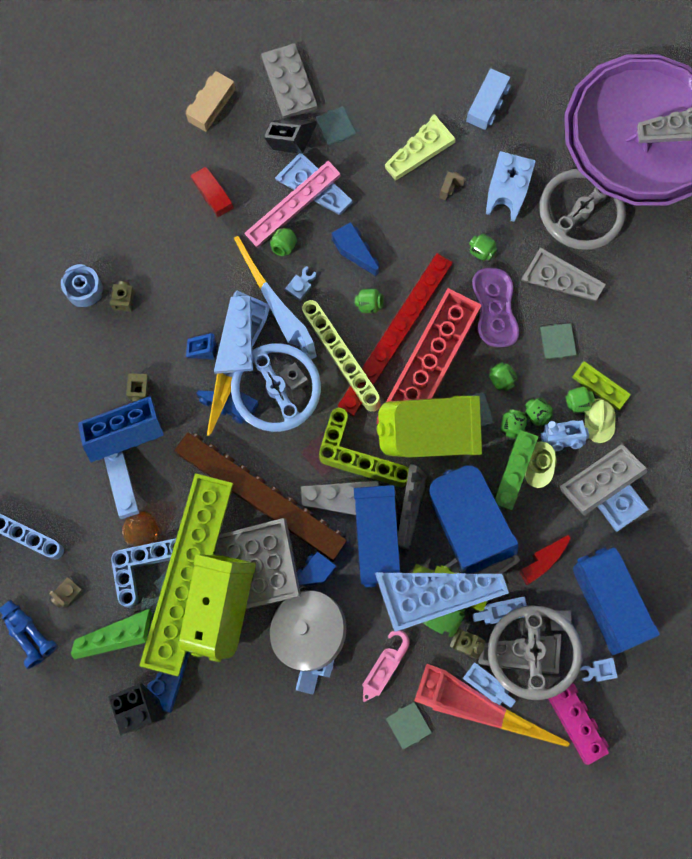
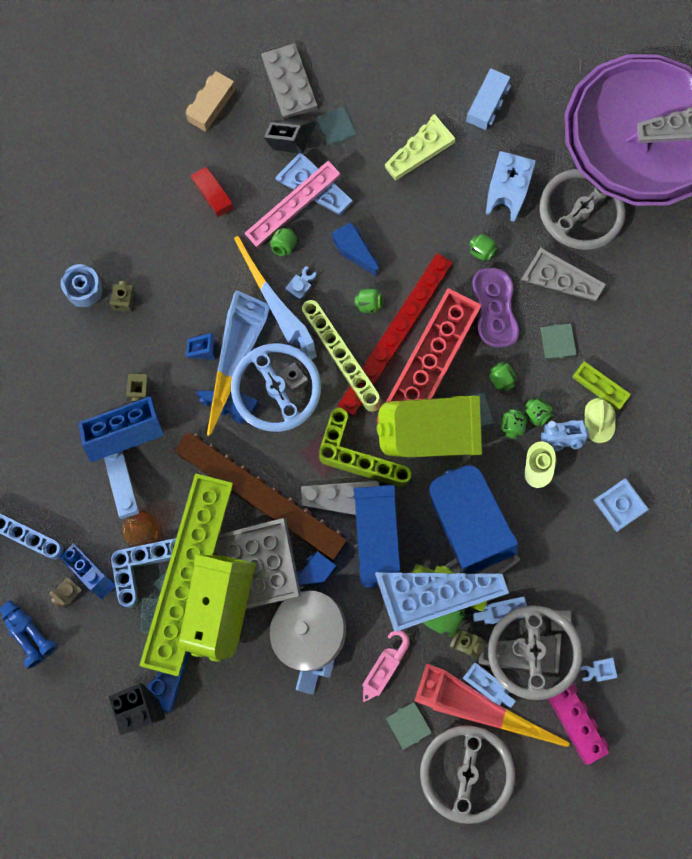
bright green wing [71,609,152,659] -> none
light blue wing [214,296,253,374] -> none
light grey wing [397,465,427,550] -> none
dark tan bracket [439,172,465,200] -> none
bright green arch [494,430,539,510] -> none
red slope [519,535,570,585] -> none
light grey plate [560,444,647,515] -> none
bright green head [565,386,595,414] -> none
blue piece [573,547,660,656] -> none
none -> blue slope [60,543,115,599]
none -> light grey piece [420,726,515,824]

